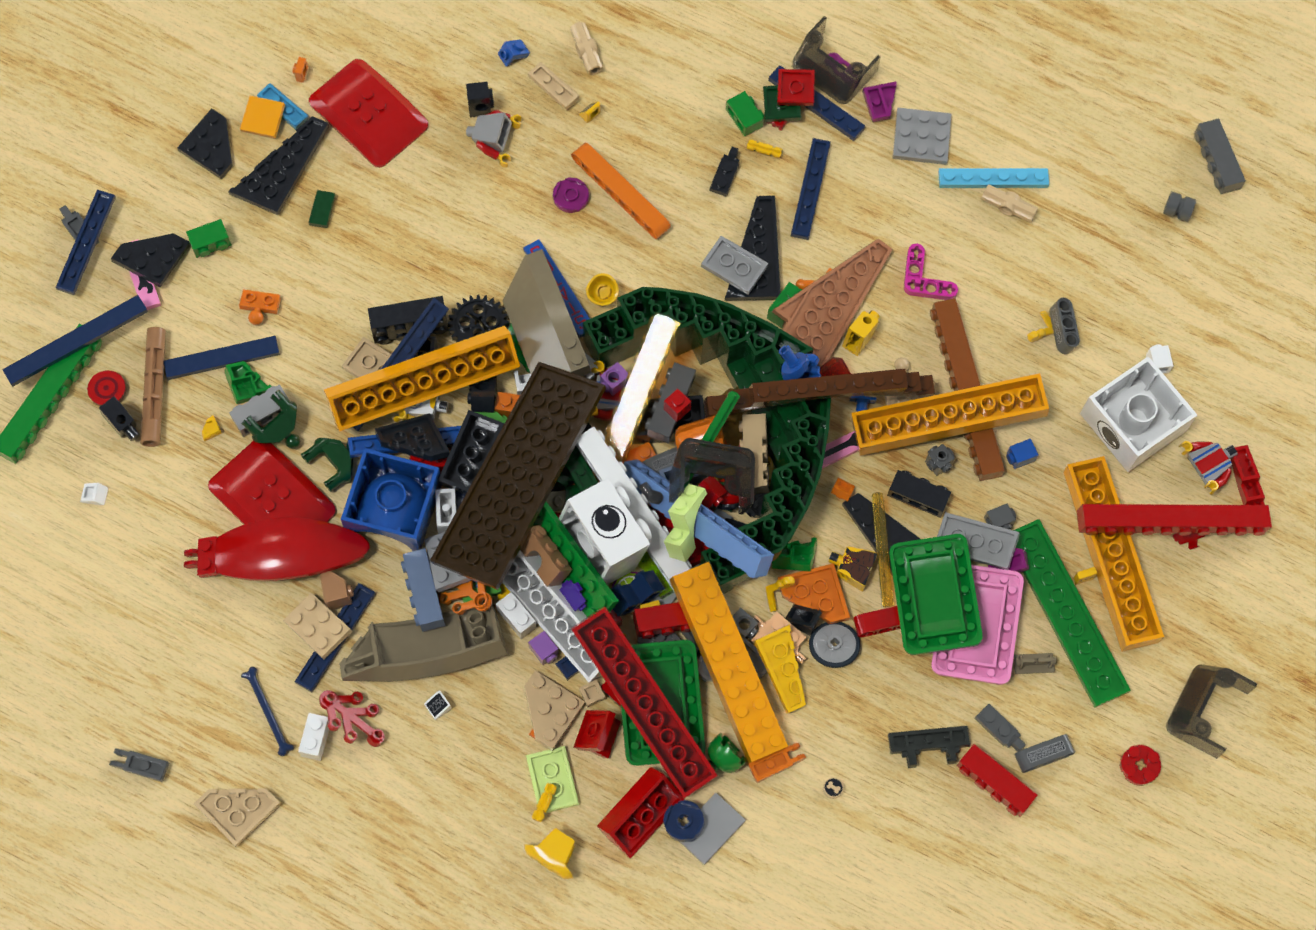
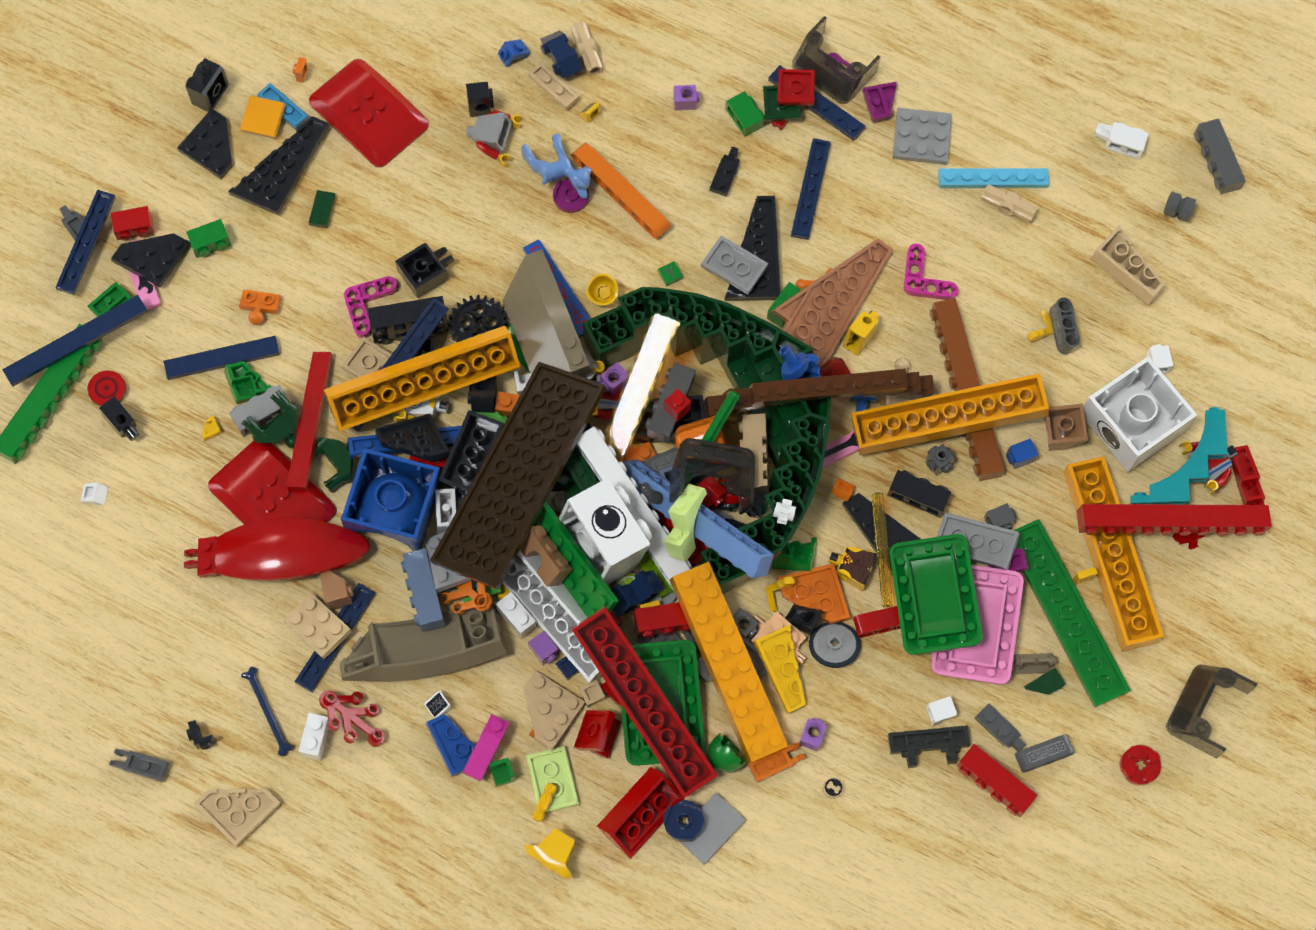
medium nougat piece [140,327,166,447] -> none
dark purple piece [559,579,586,611] -> none
yellow axle [747,140,782,158] -> none
none -> green wing [88,282,132,317]
none -> red brick [111,206,154,241]
none -> black hinge [185,58,229,112]
none -> black bracket [186,720,217,750]
none -> red tile [286,352,333,490]
none -> dark pink beam [344,276,397,338]
none -> black hinge [395,243,454,298]
none -> blue wing [426,714,475,777]
none -> dark pink slope [462,714,509,782]
none -> green panel [489,757,515,787]
none -> medium blue animal [522,134,592,199]
none -> dark blue brick [540,30,583,78]
none -> green tile [658,261,683,287]
none -> medium lavender brick [673,85,700,111]
none -> white gear [773,499,796,525]
none -> medium lavender brick [799,718,827,752]
none -> white panel [926,696,957,726]
none -> dark green tile [1023,667,1066,695]
none -> medium nougat slope [1044,403,1088,451]
none -> tan wedge [1091,225,1165,305]
none -> white hinge [1094,122,1149,160]
none -> teal arch [1130,407,1228,505]

